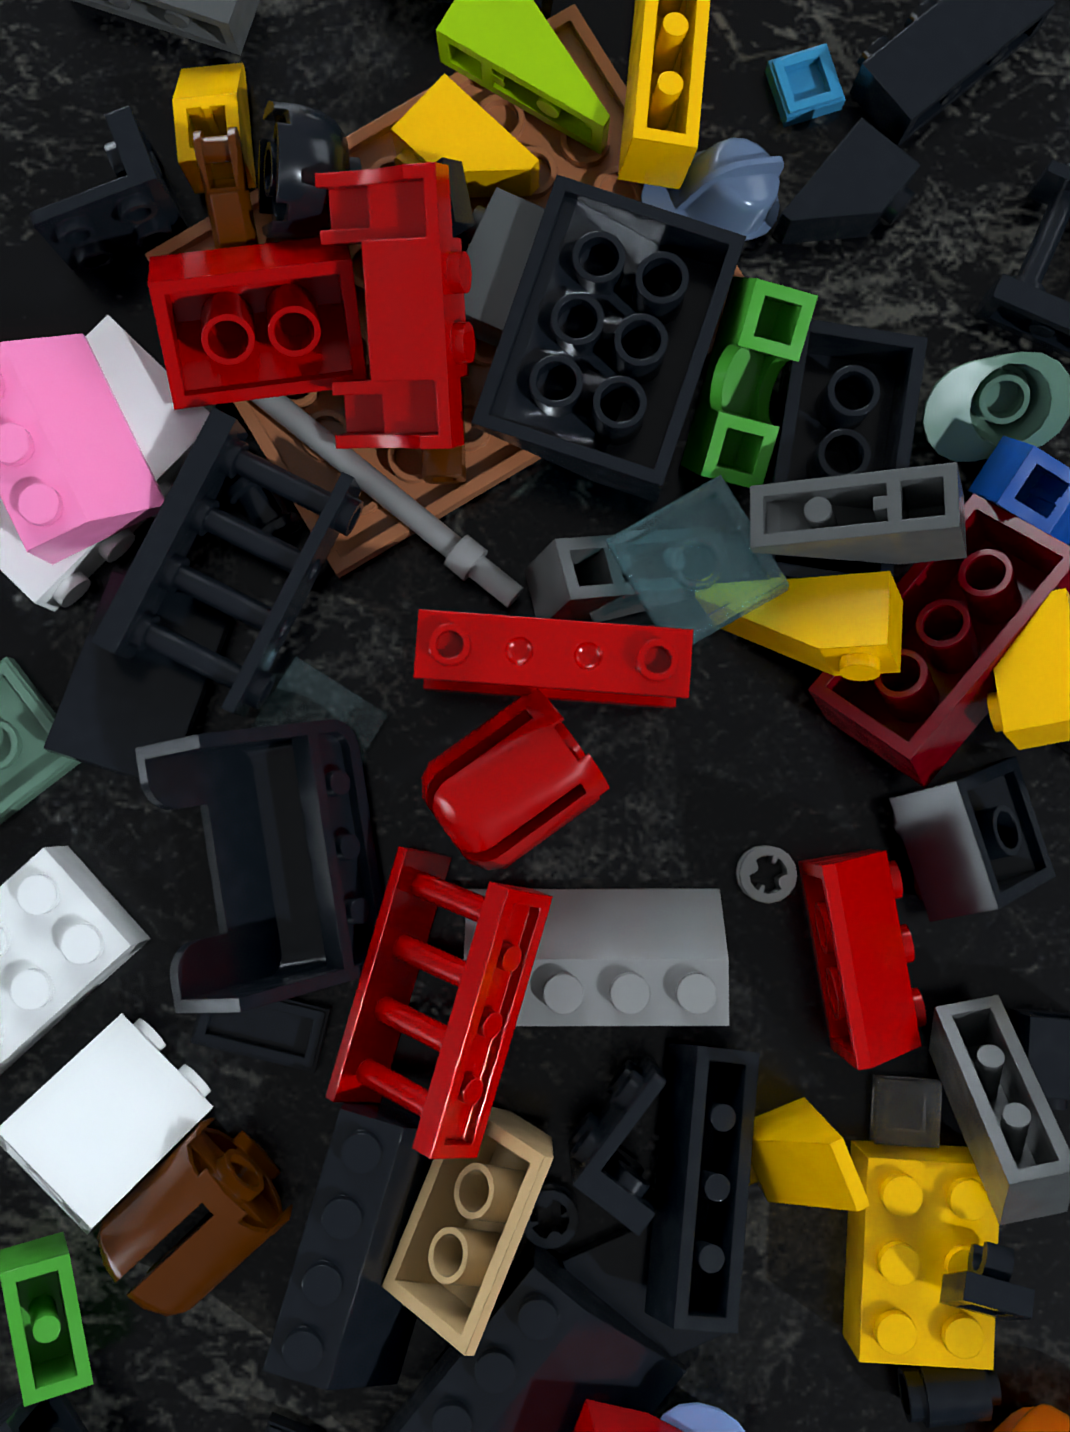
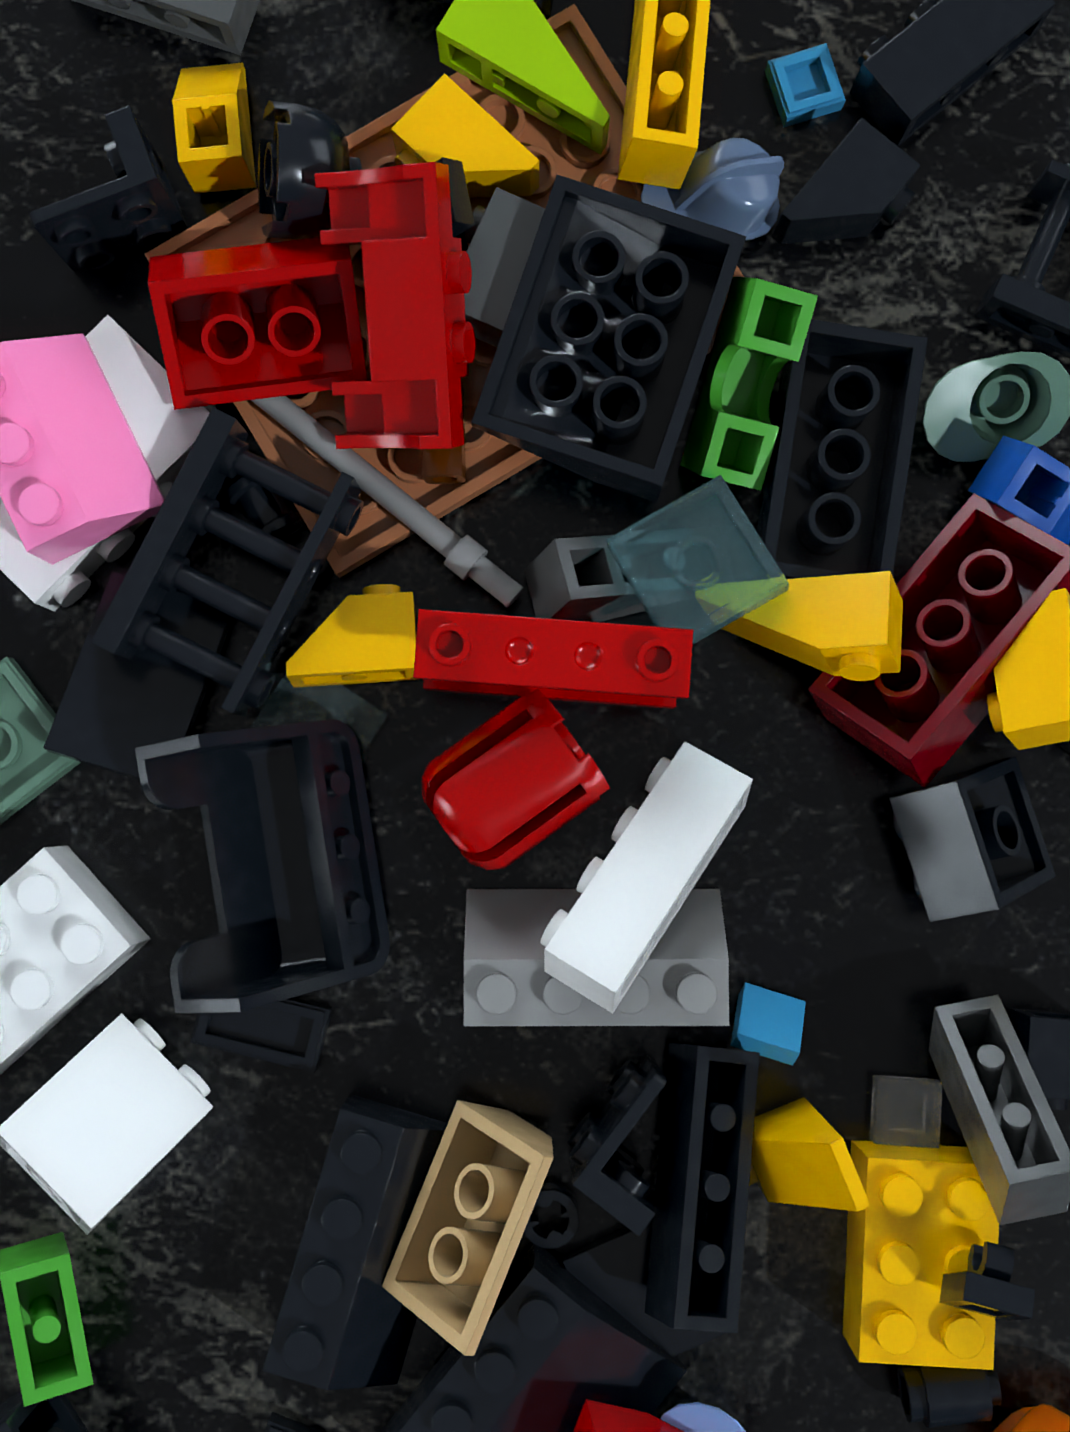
reddish brown cylinder [97,1118,293,1316] -> none
reddish brown bar [193,127,259,249] -> none
red fence [325,846,553,1159] -> none
light grey bush [736,845,797,904] -> none
dark grey slope [750,462,967,565] -> none
red slope [798,849,926,1070] -> none
none -> yellow slope [286,584,419,688]
none -> white brick [540,741,753,1014]
none -> dark azure tile [730,982,806,1066]

